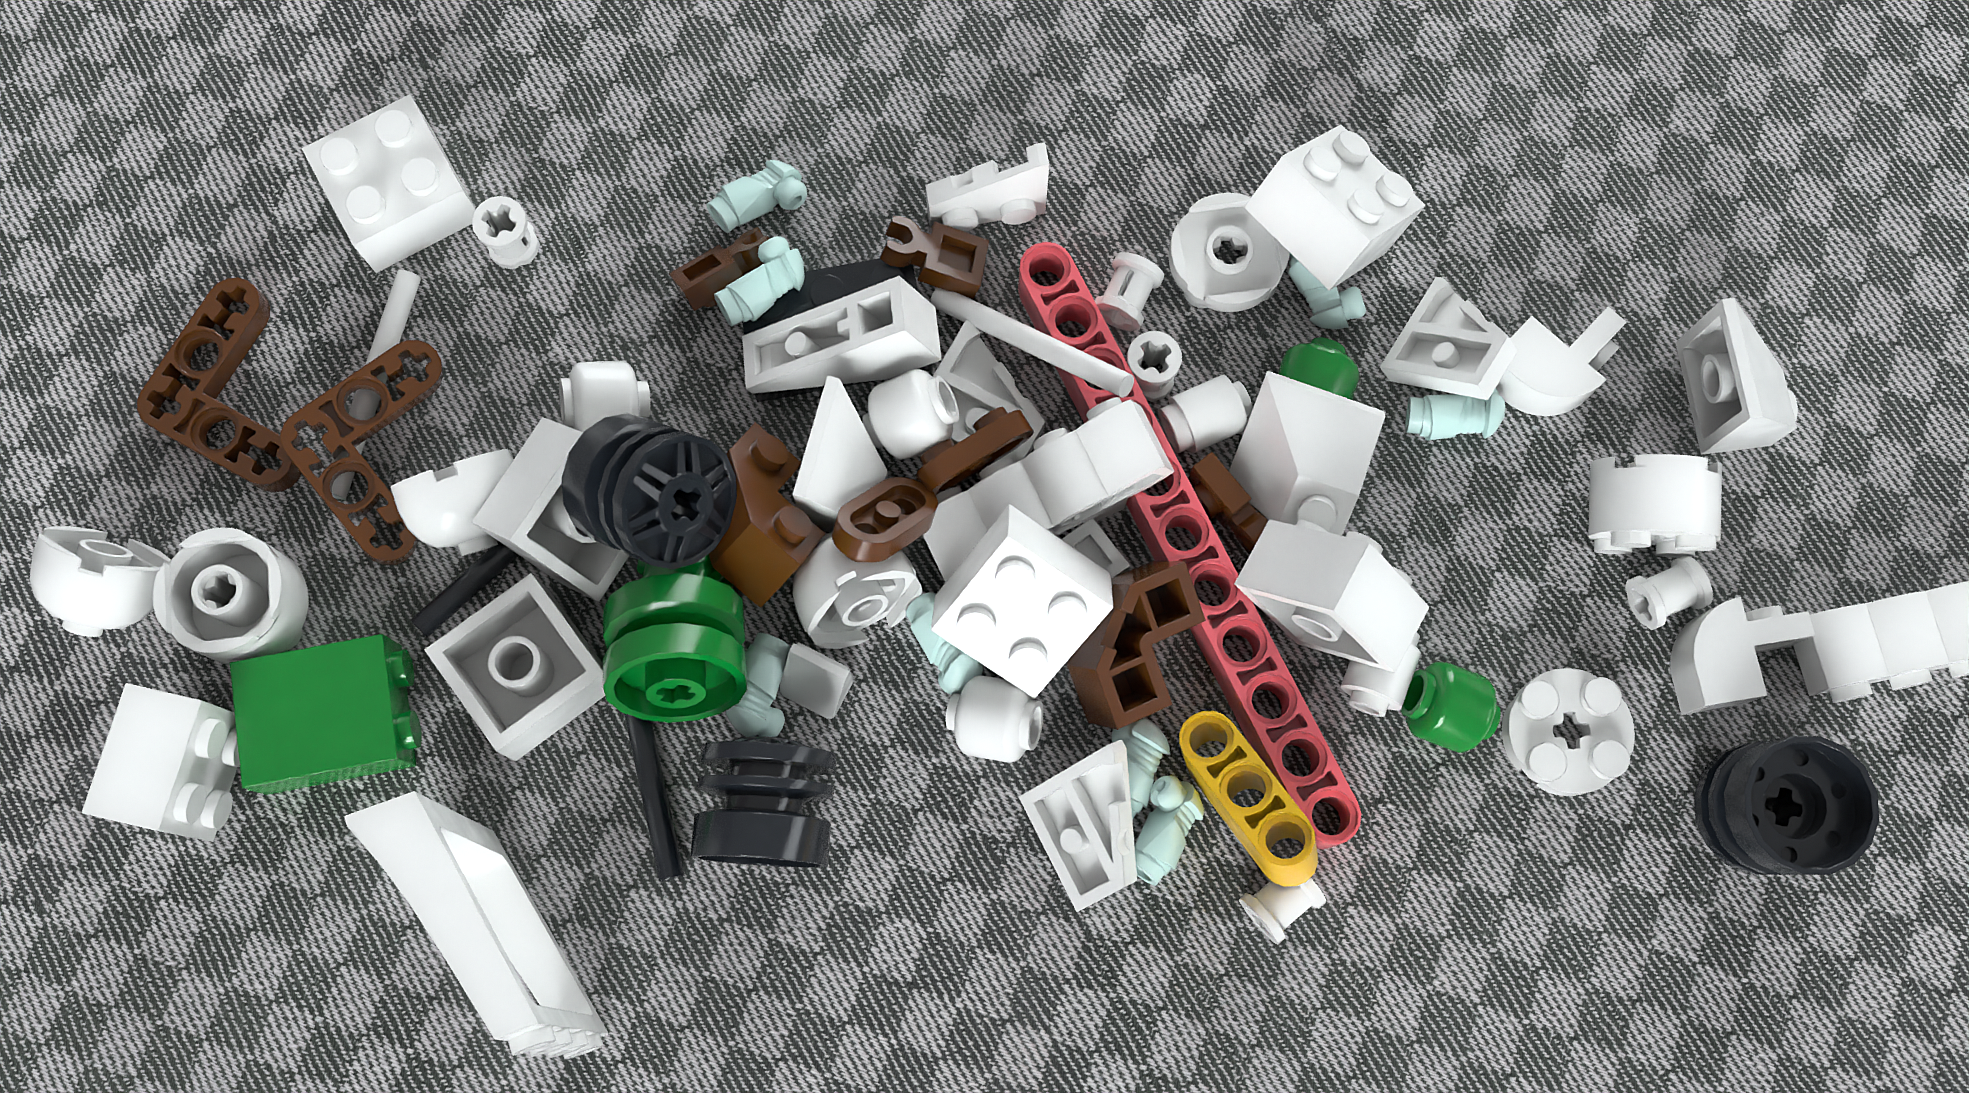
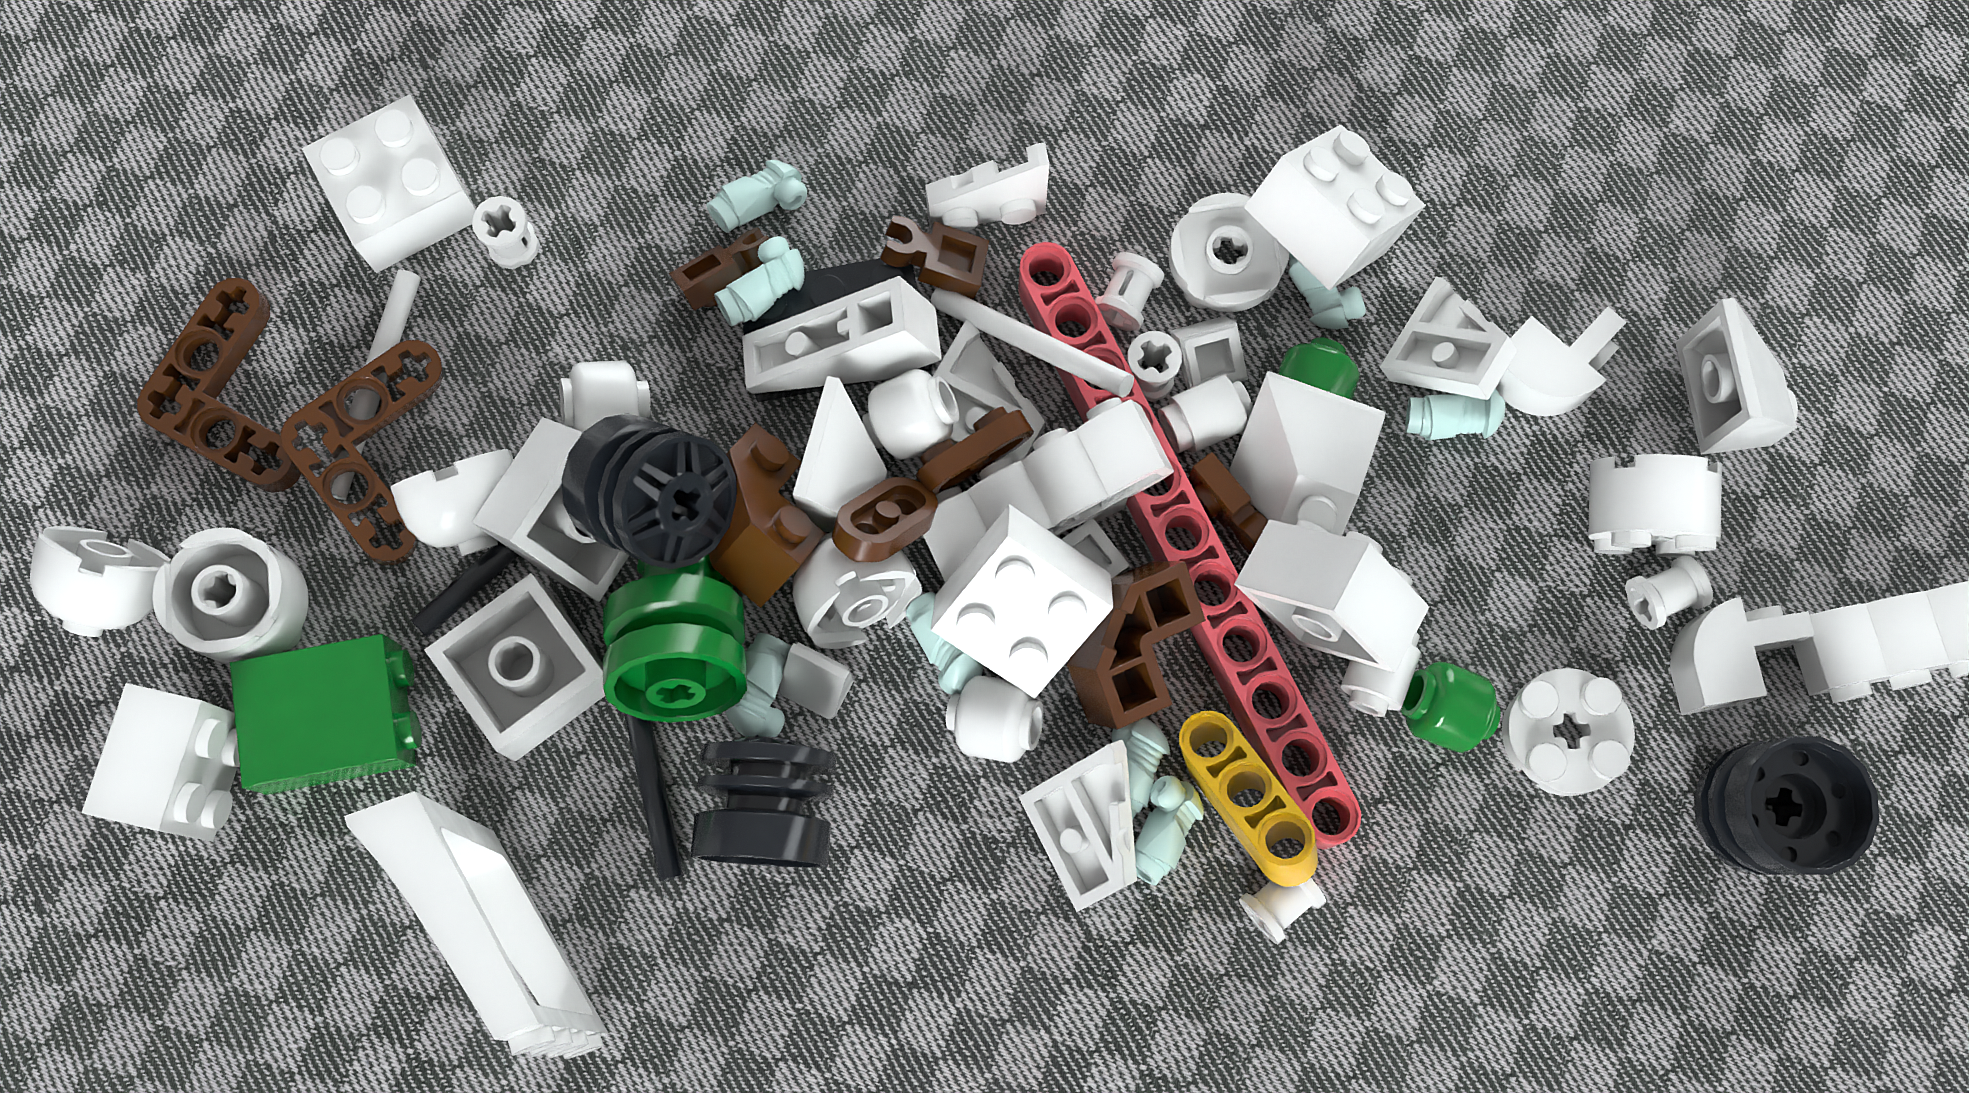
none -> white slope [1170,316,1248,389]

